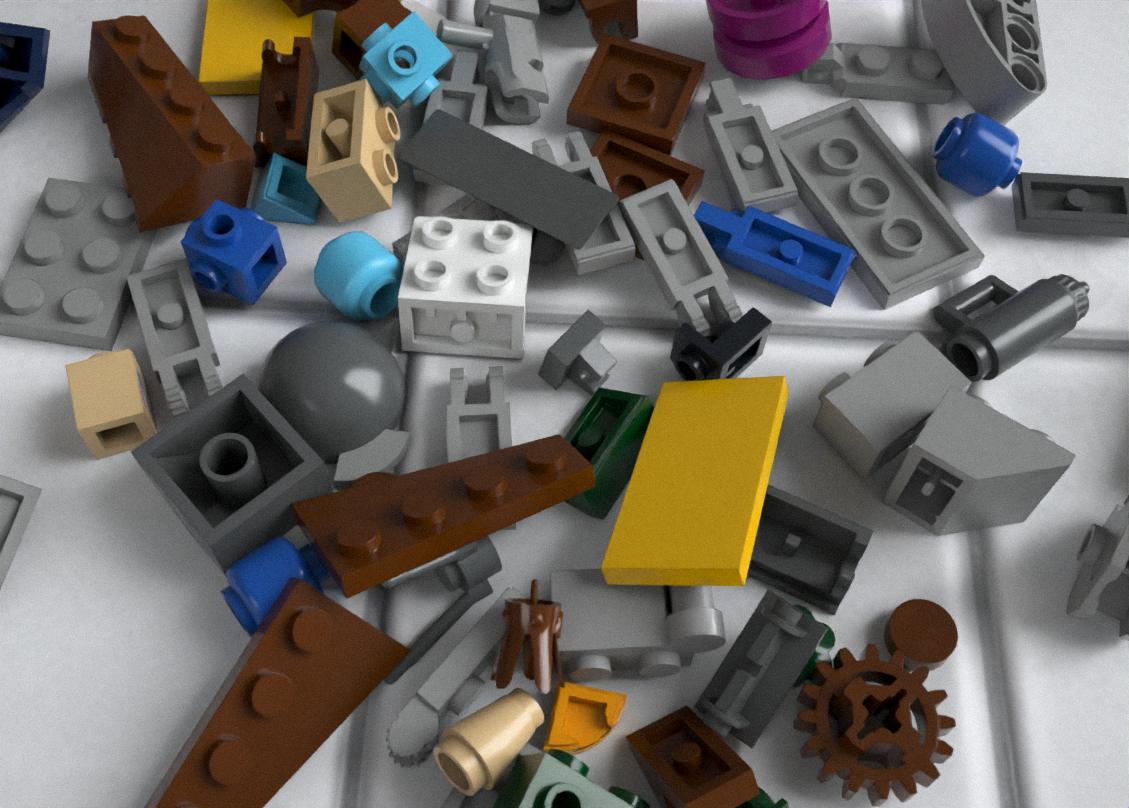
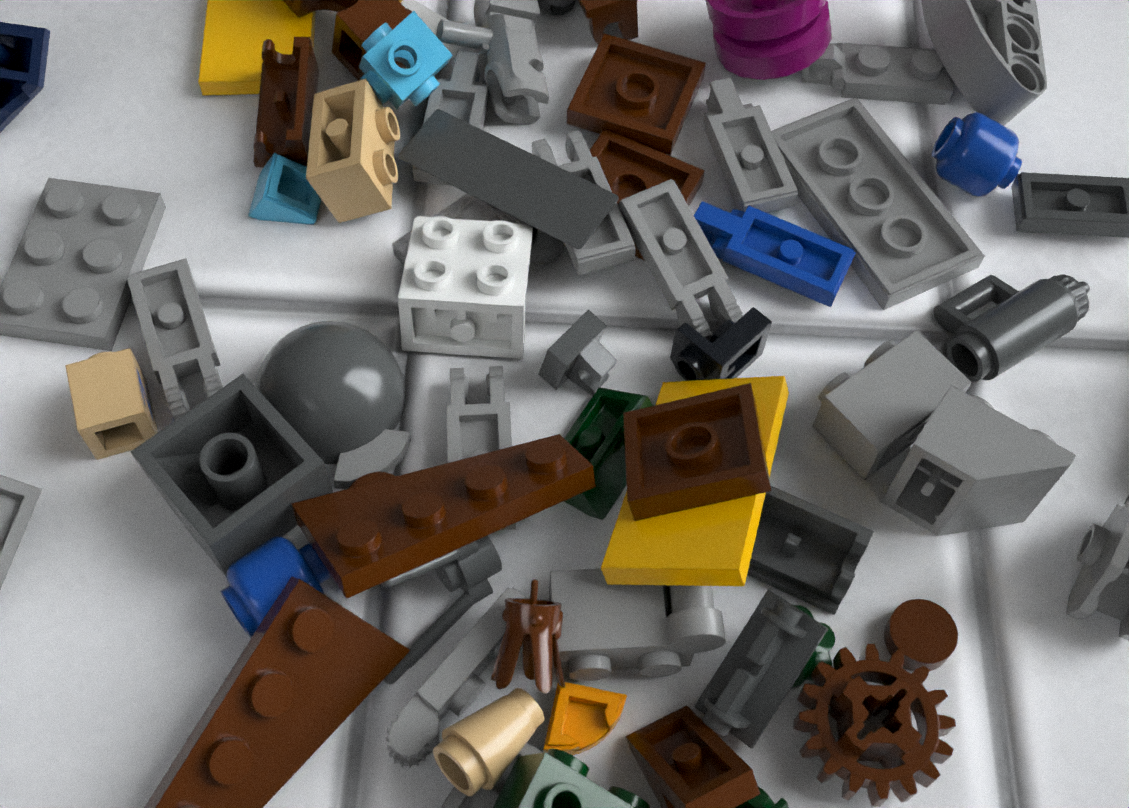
reddish brown wedge [87,15,256,233] -> none
blue brick [180,199,287,306] -> none
medium azure head [314,231,404,321] -> none
none -> reddish brown tile [623,383,772,521]

